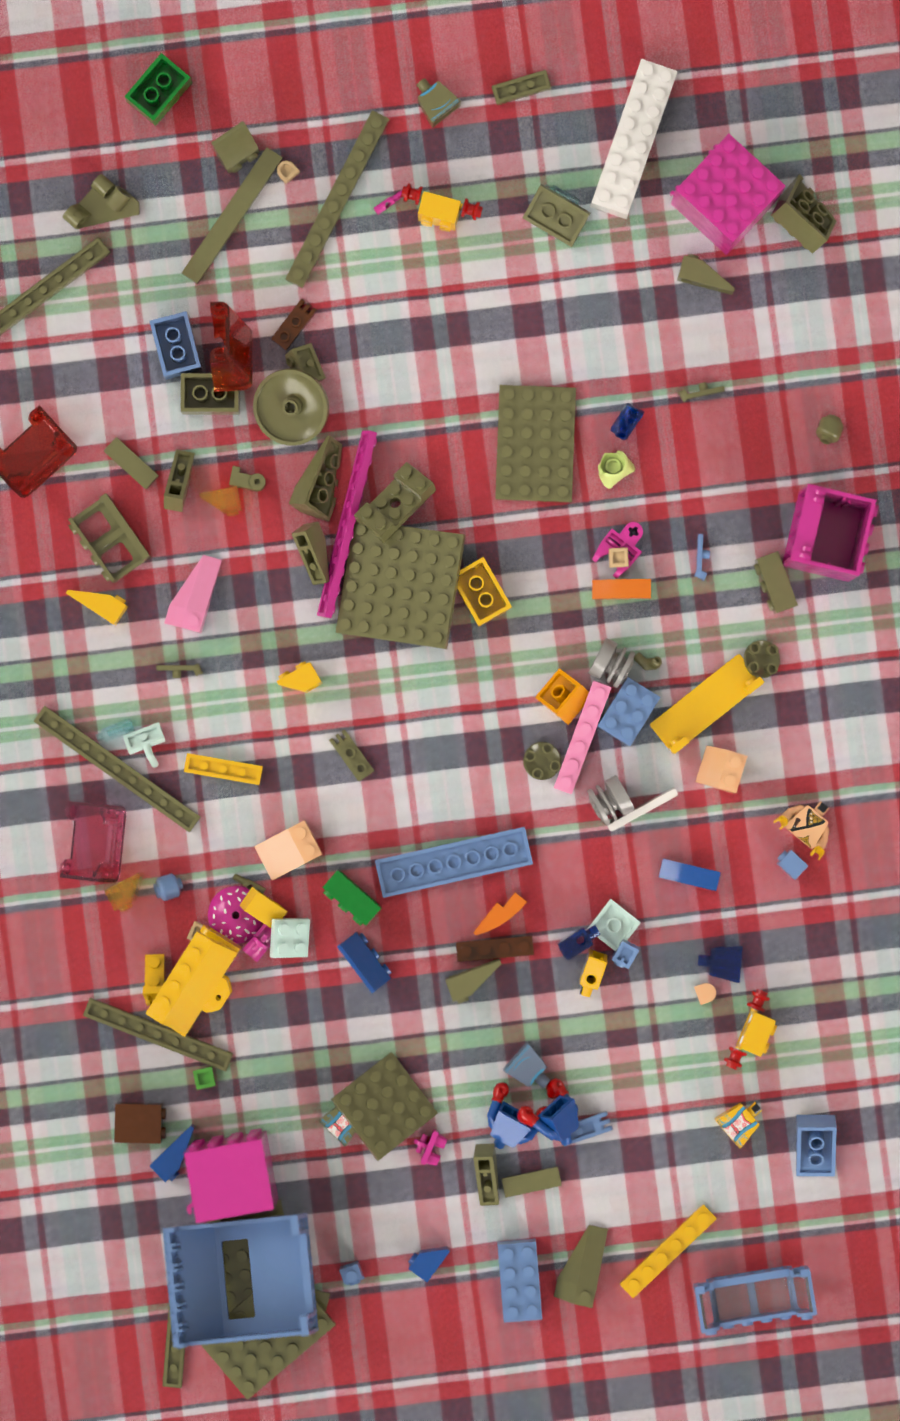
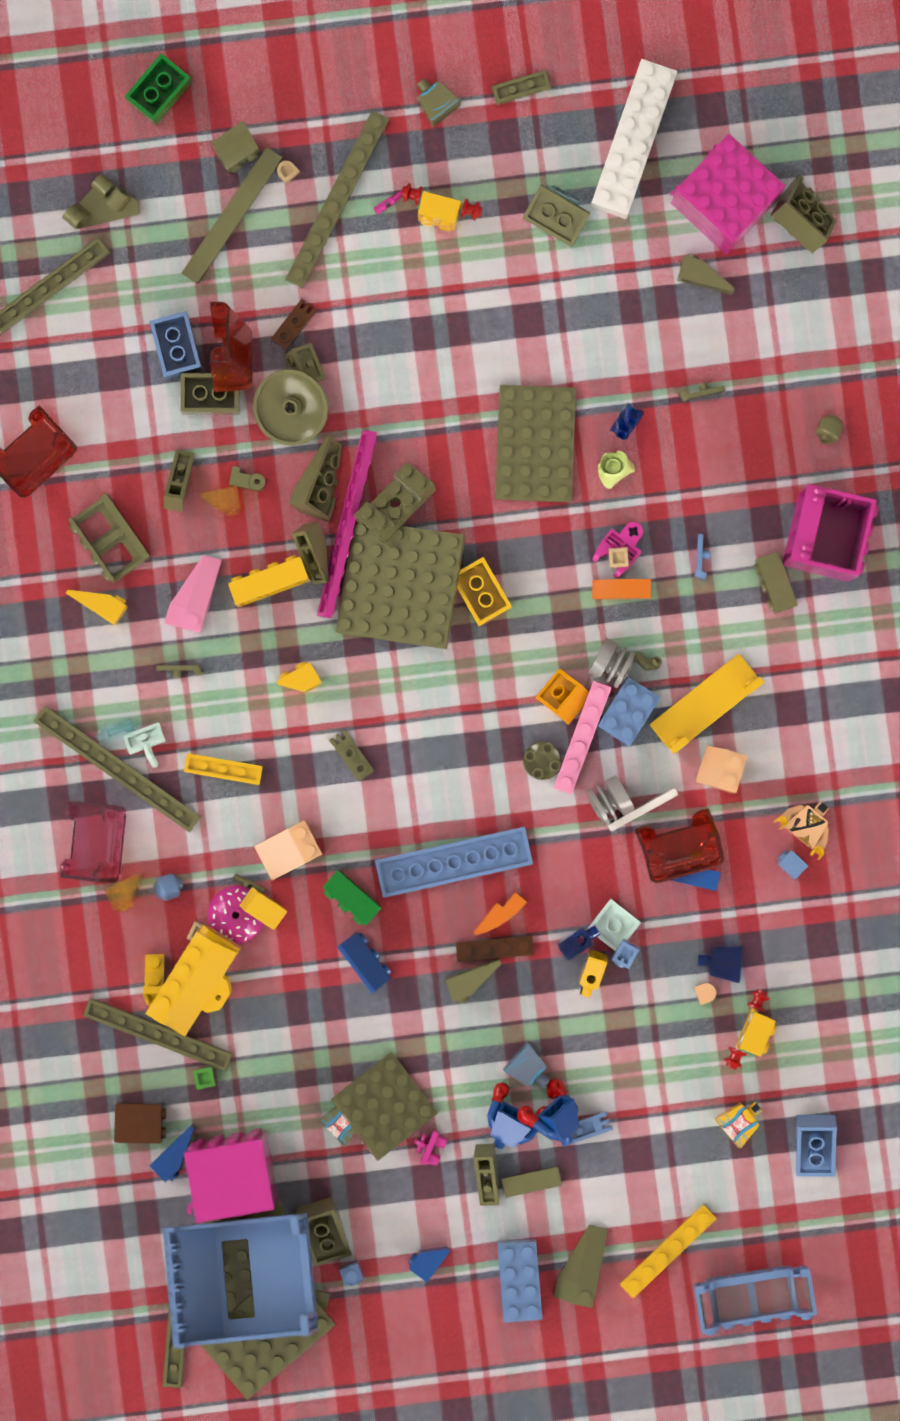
olive tile [104,437,159,490] -> none
dark pink hips [242,924,271,962] -> none
light aqua plate [270,918,310,958] -> none
olive dish [744,640,780,678] -> none
none -> yellow brick [228,555,310,608]
none -> olive slope [296,1197,352,1266]
none -> clear red windscreen [635,808,724,883]

